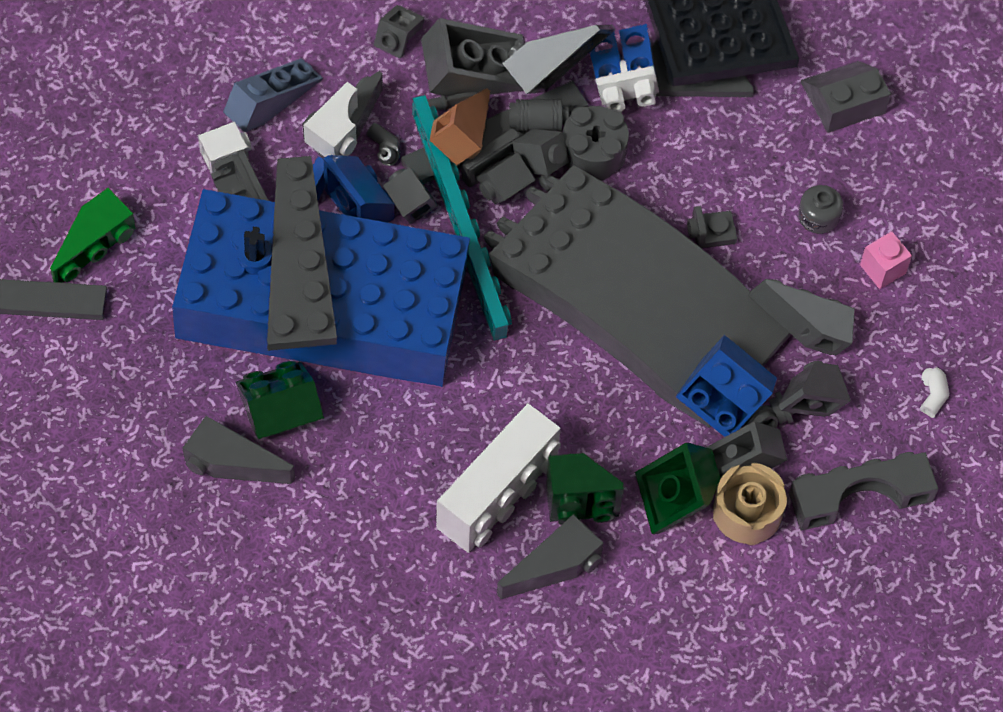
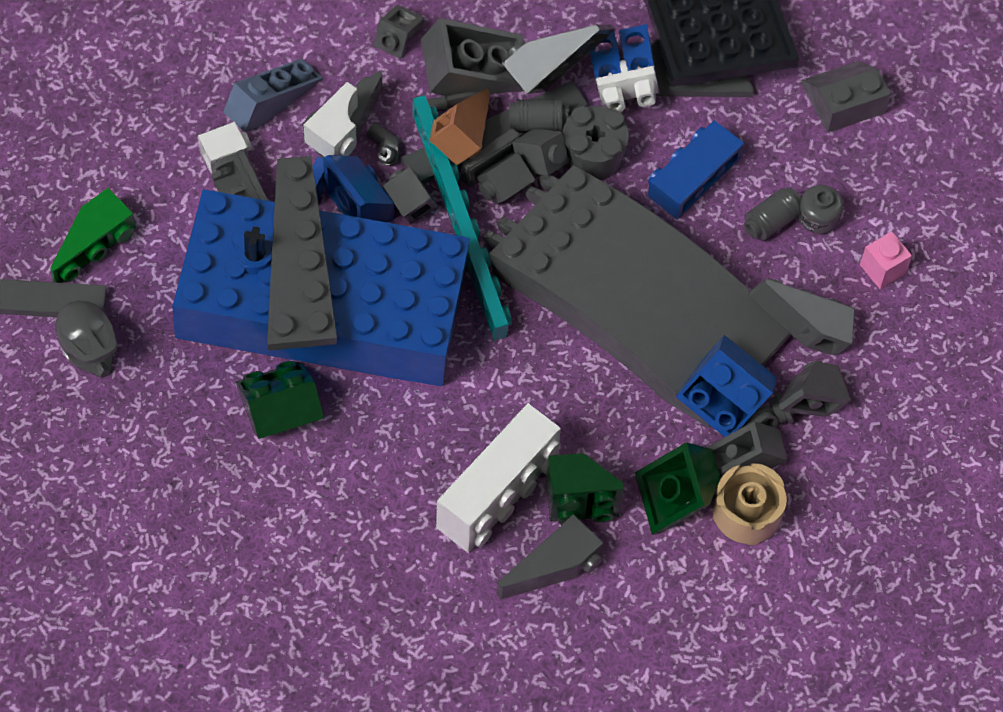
dark grey slope [183,416,295,484] -> none
dark grey bracket [687,206,737,248] -> none
dark grey arch [789,452,938,531] -> none
white arm [920,367,950,418] -> none
none -> dark grey helmet [55,300,118,378]
none -> blue brick [648,120,744,220]
none -> dark grey head [744,187,801,241]

